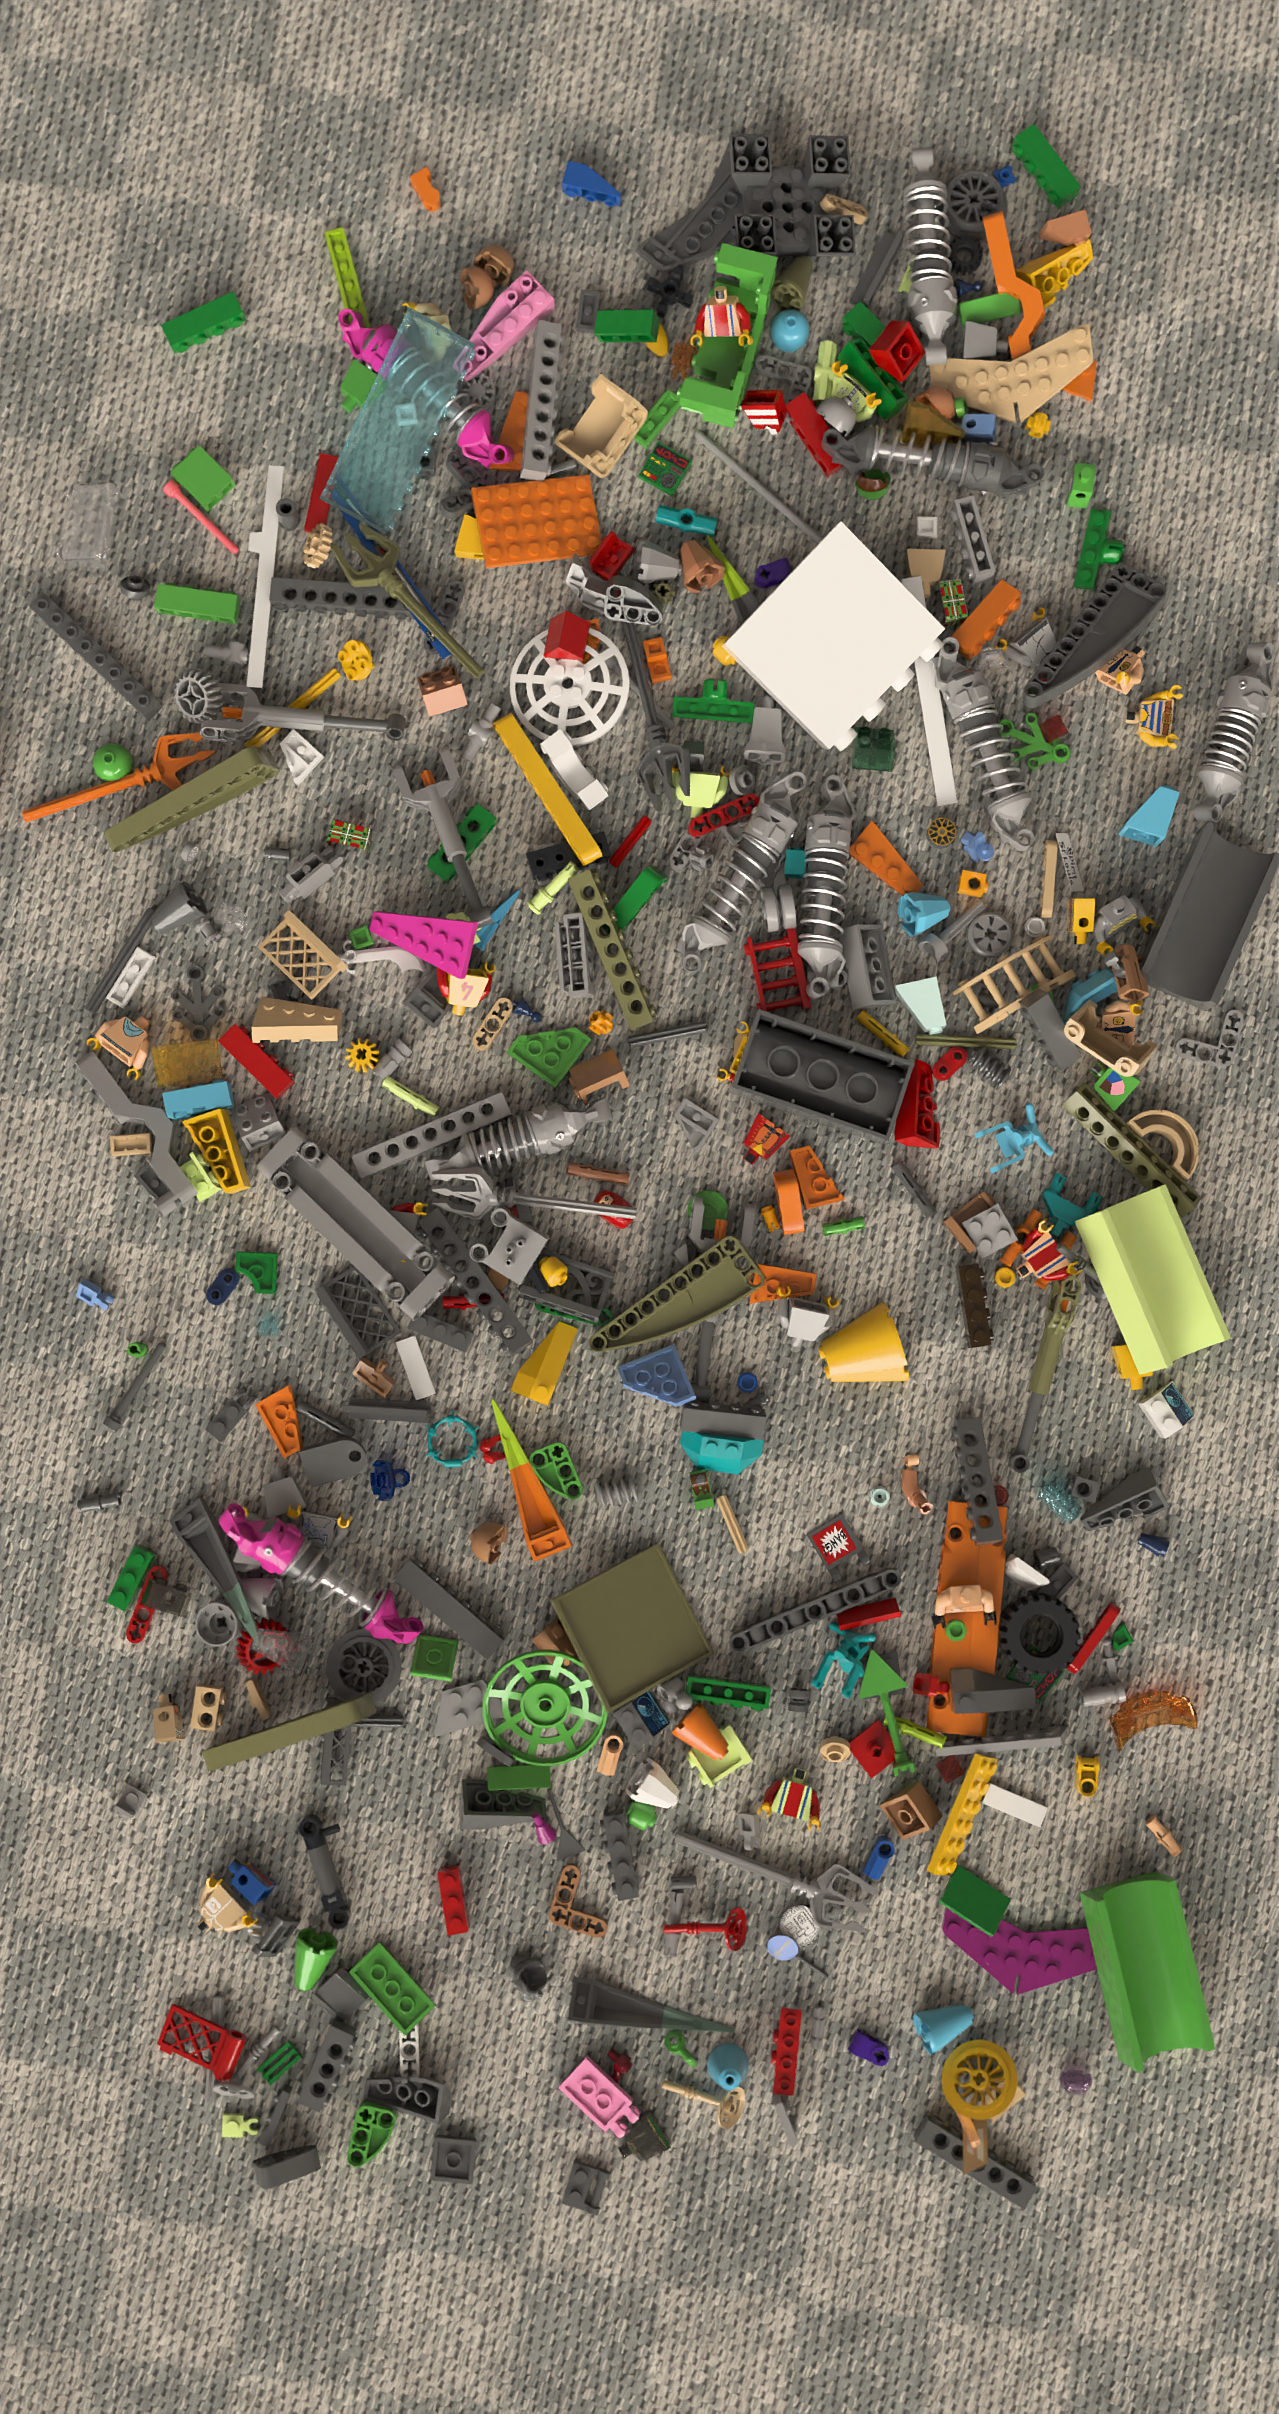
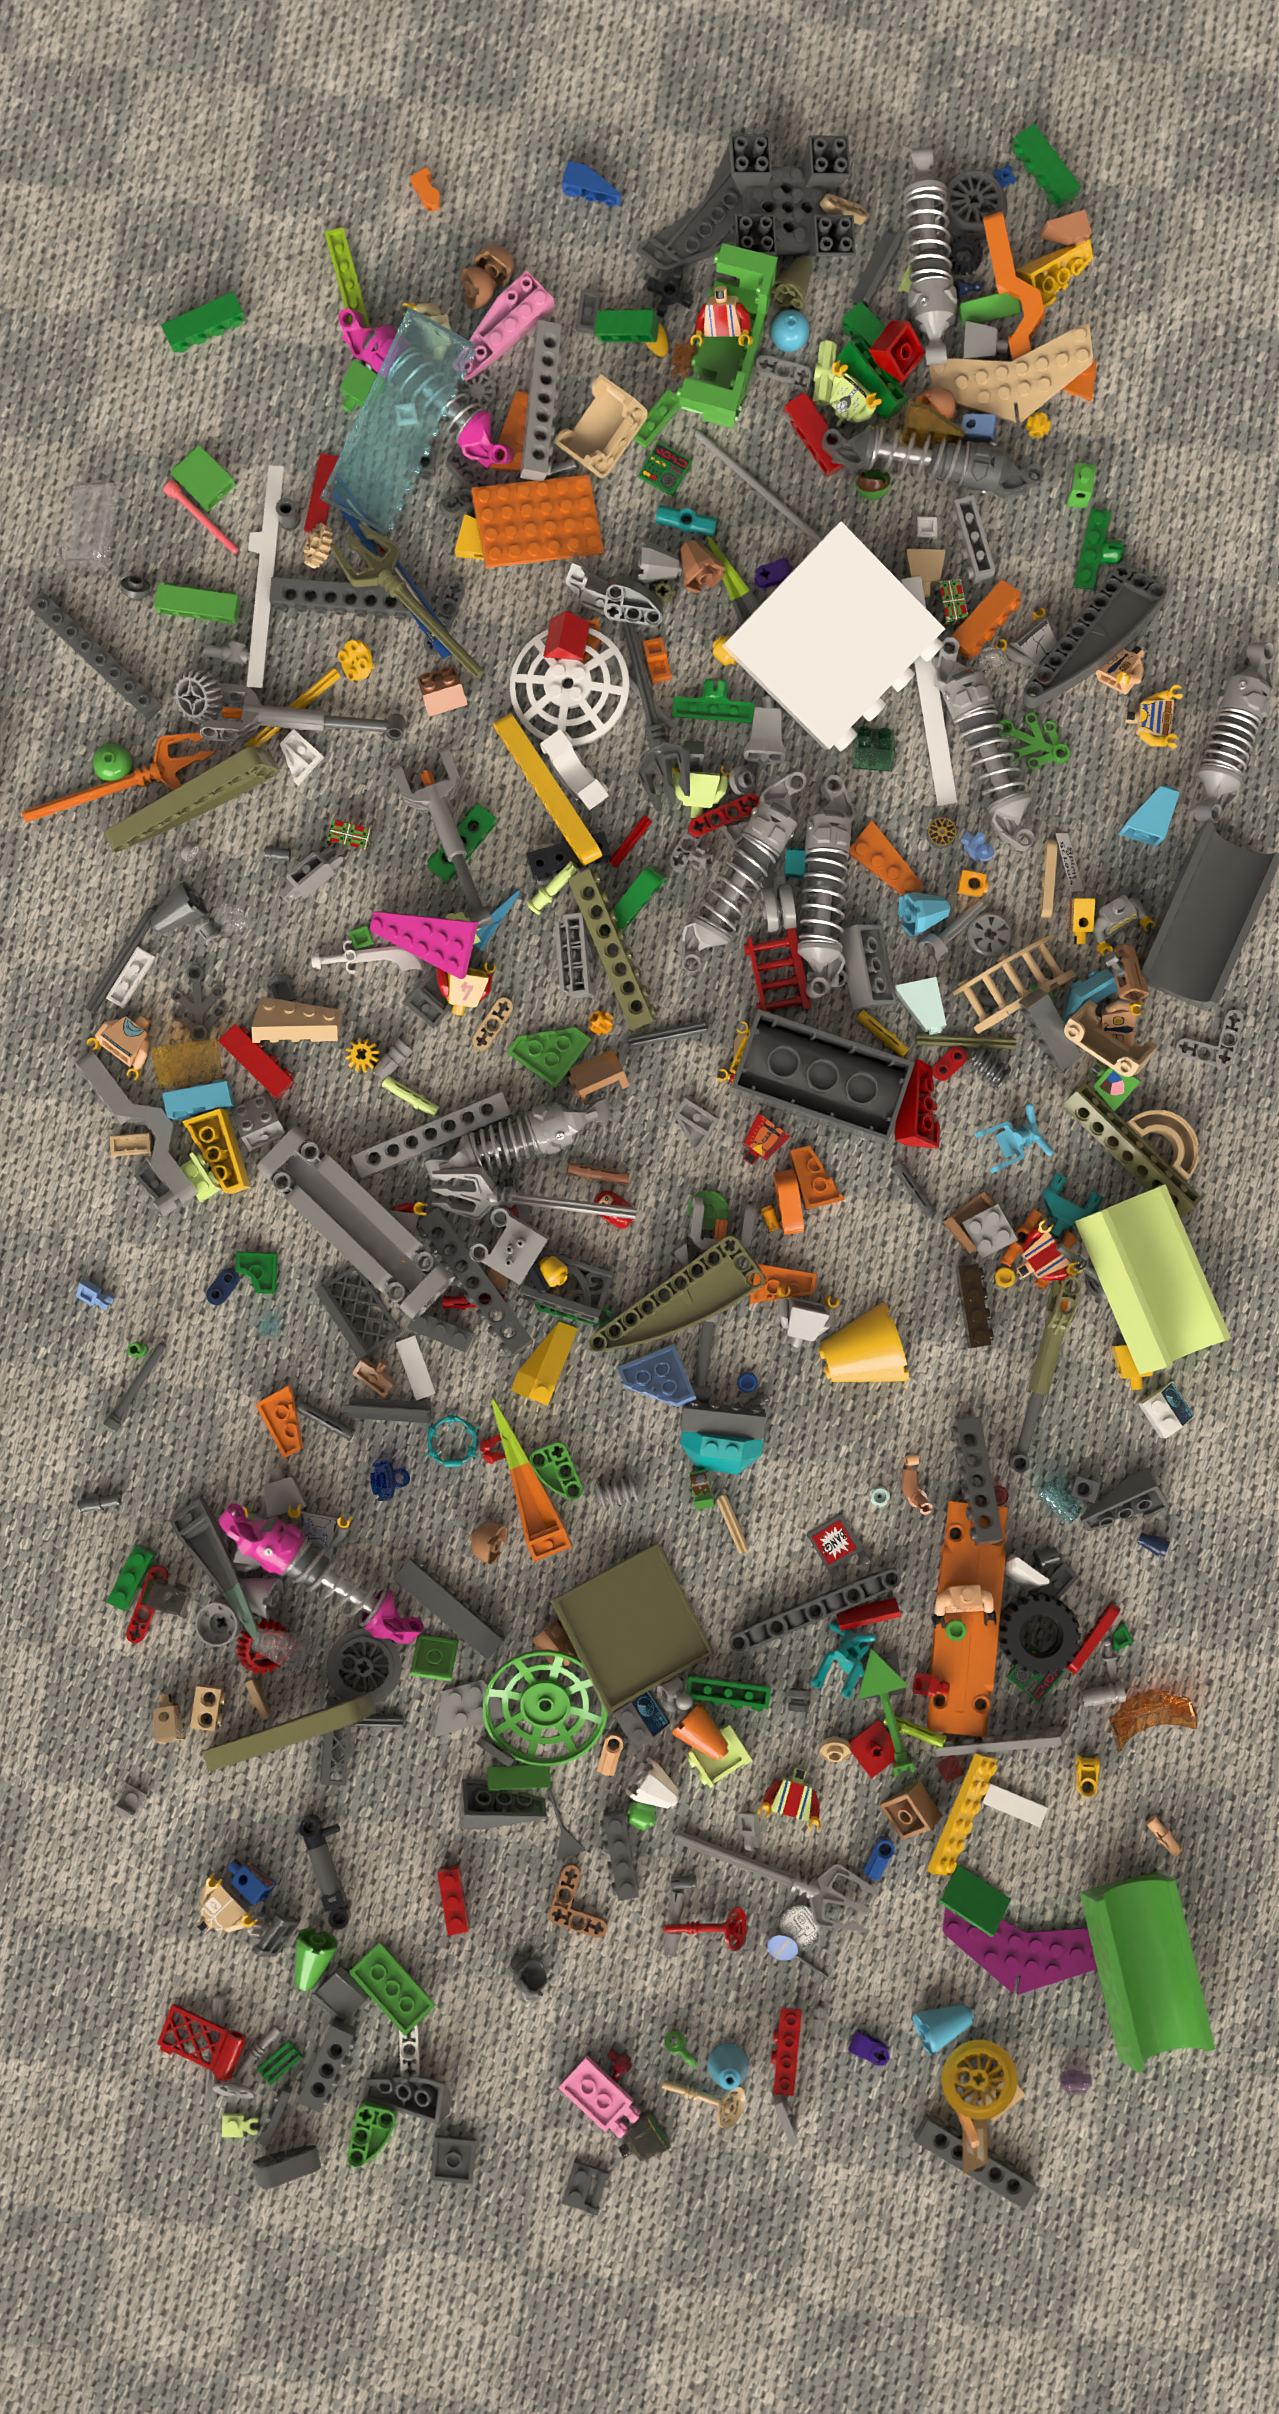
dark grey hinge [205,1386,257,1442] -> none
tan fence [258,910,348,1000] -> none
dark grey pin [286,960,312,1001] -> none
dark grey tile [299,1437,366,1488] -> none
light grey pin [461,703,501,762] -> none
dark blue piece [512,997,542,1022] -> none
magenta cone [531,1811,557,1845] -> none
dark grey plate [567,1977,735,2032] -> none
red bracket [589,531,635,580] -> none
red torso [741,390,787,435] -> none
light grey cylinder [816,396,856,436] -> none
bright green pin [822,1216,865,1236] -> none
dark grey wedge [950,1668,1036,1714] -> none
bright green tile [955,396,968,419] -> none
white plate [1024,917,1045,938] -> none
clear red plate [1040,714,1068,743] -> none

